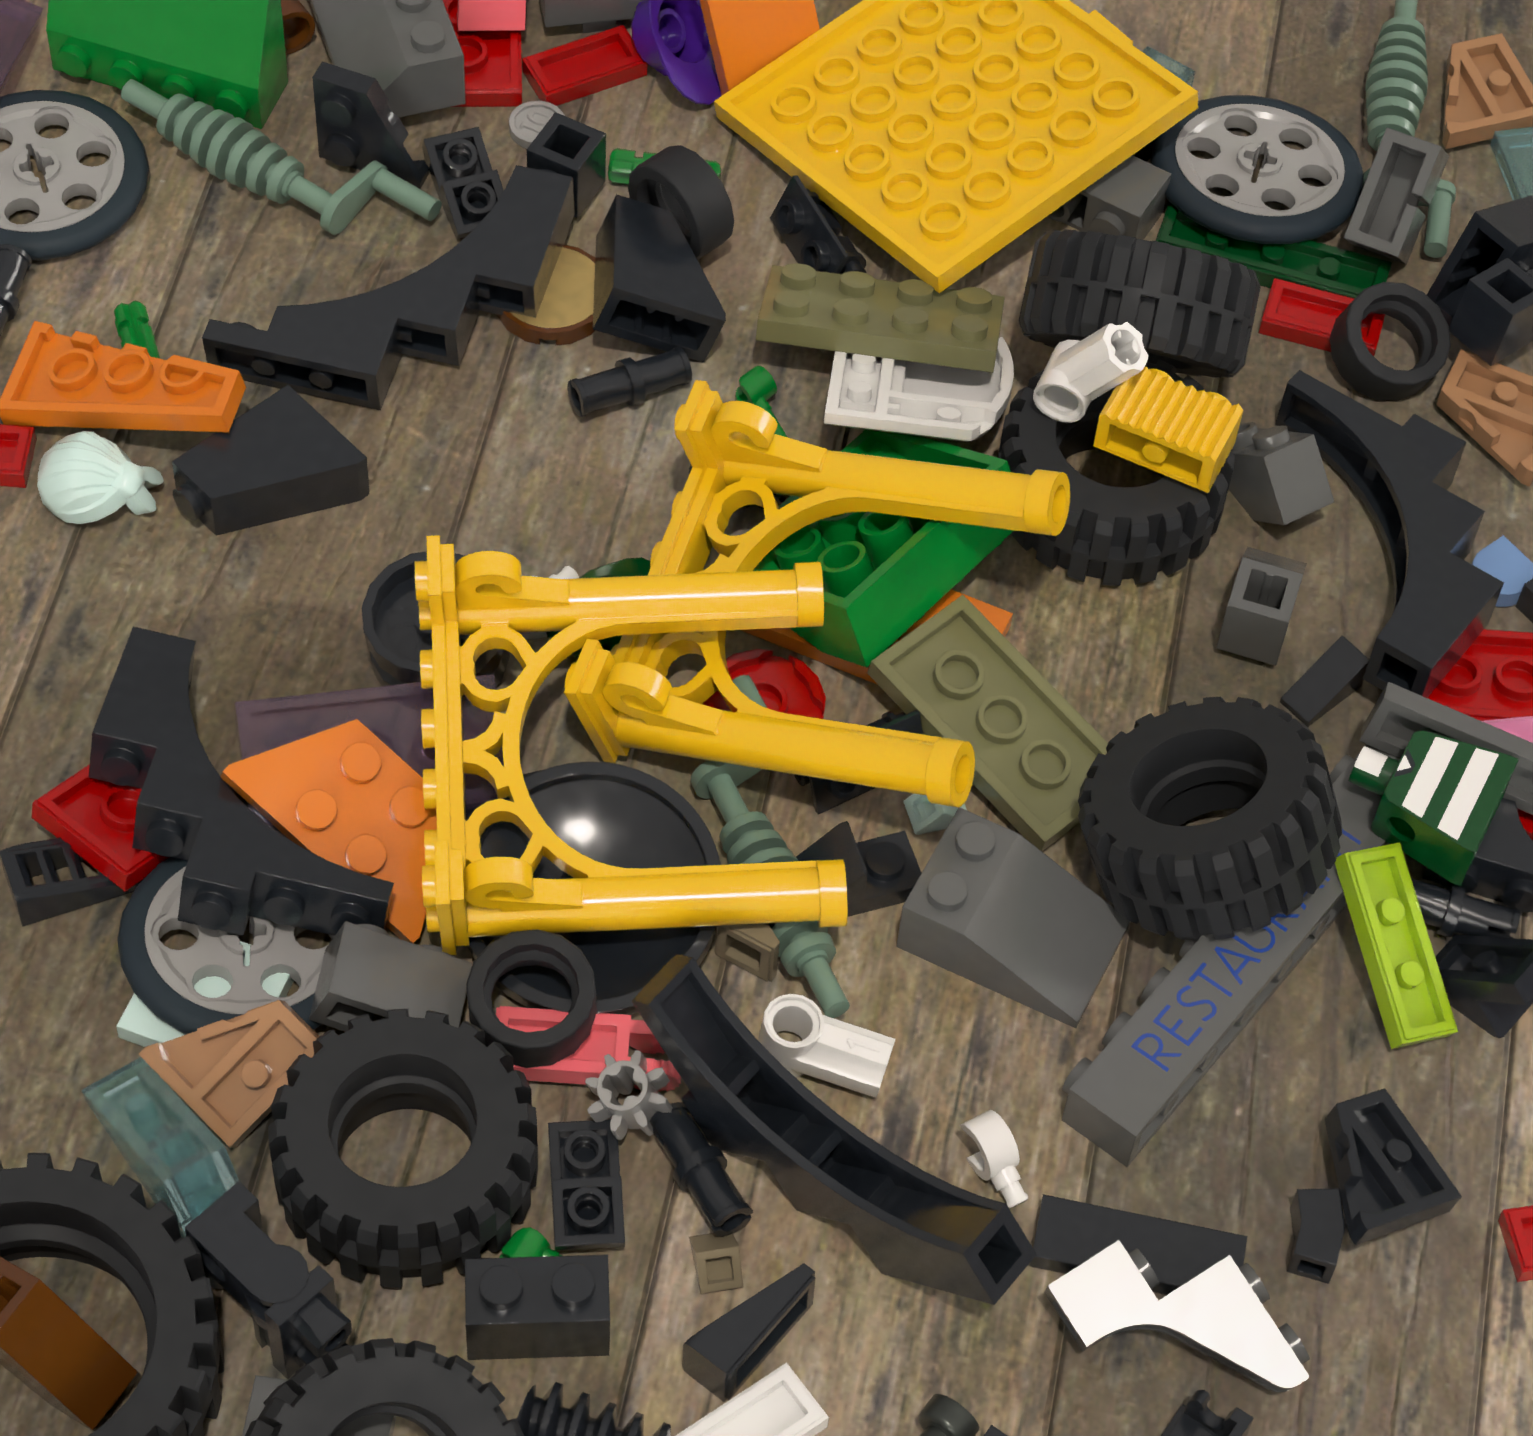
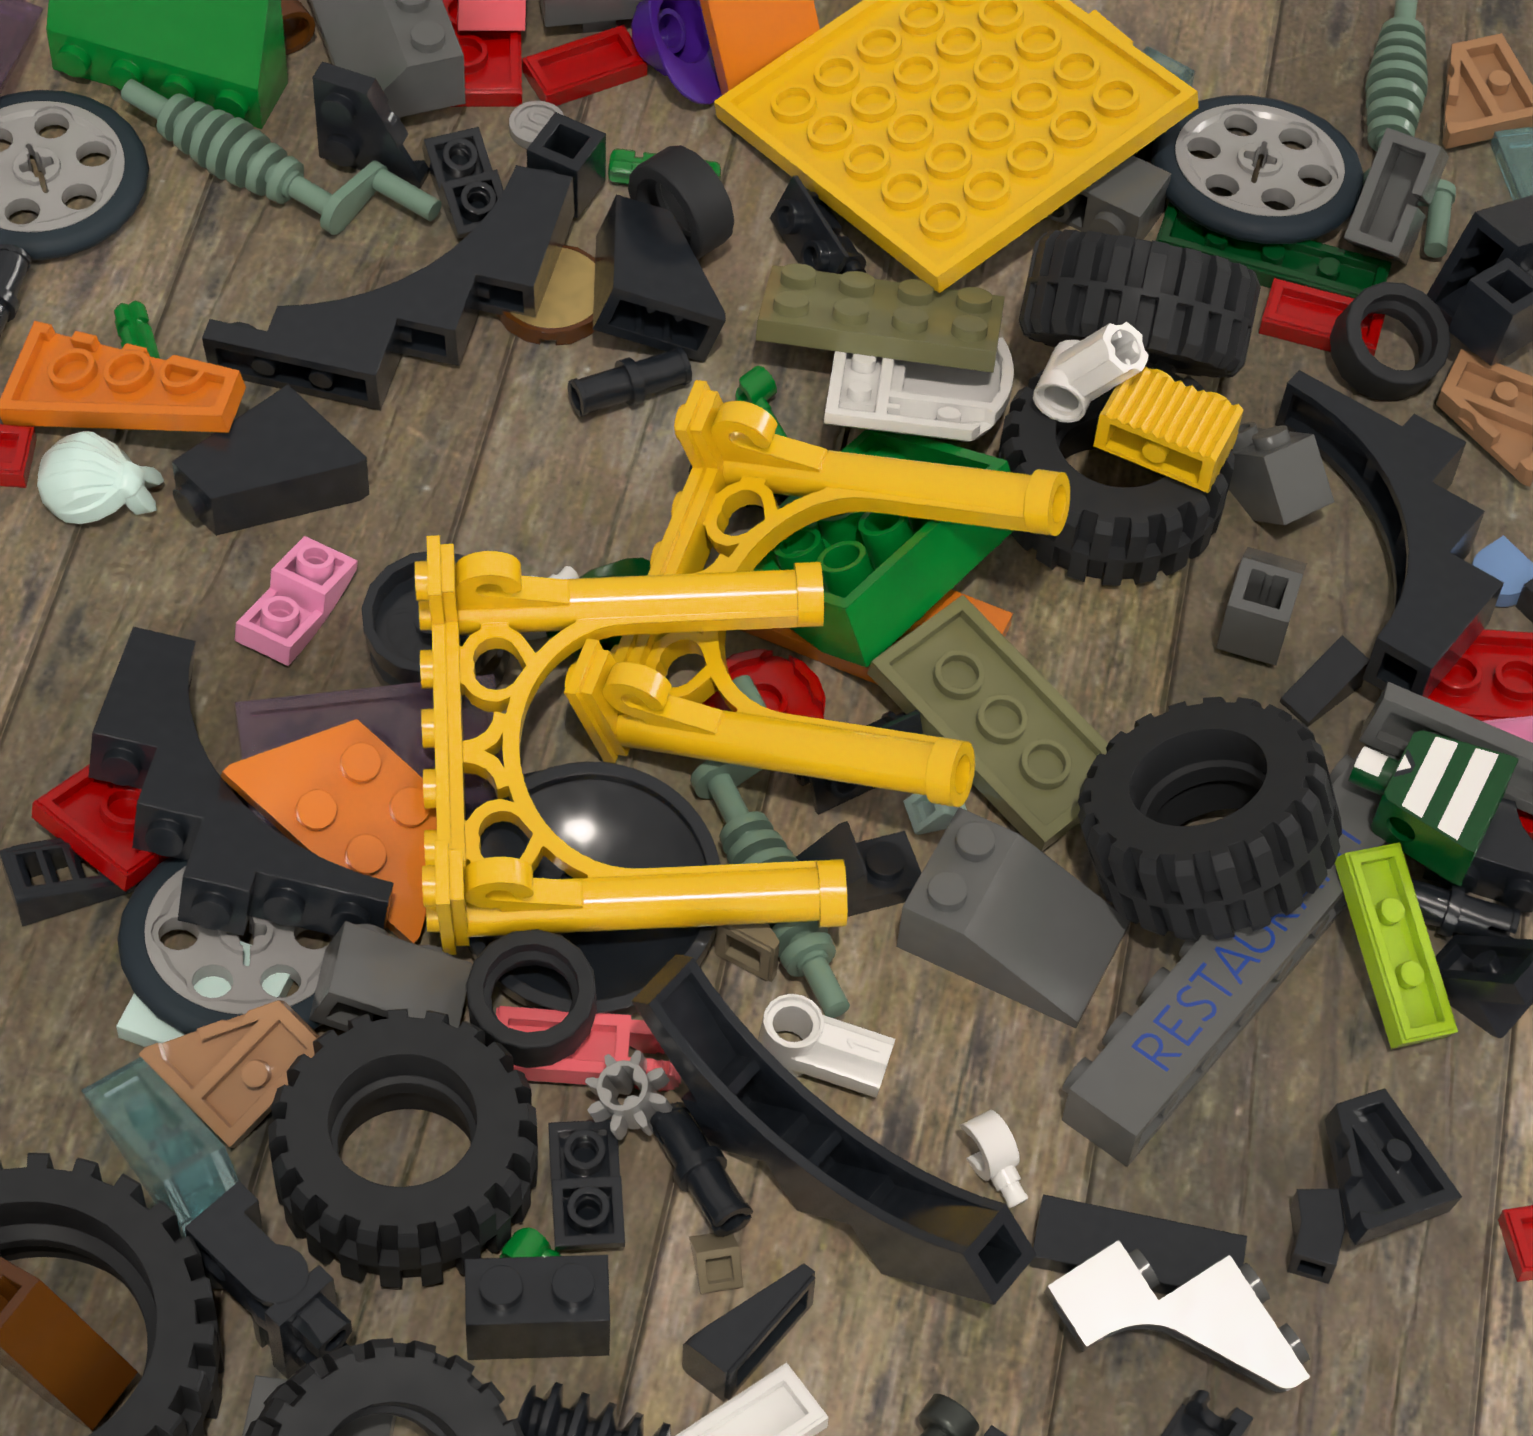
none -> bright pink slope [235,536,358,666]

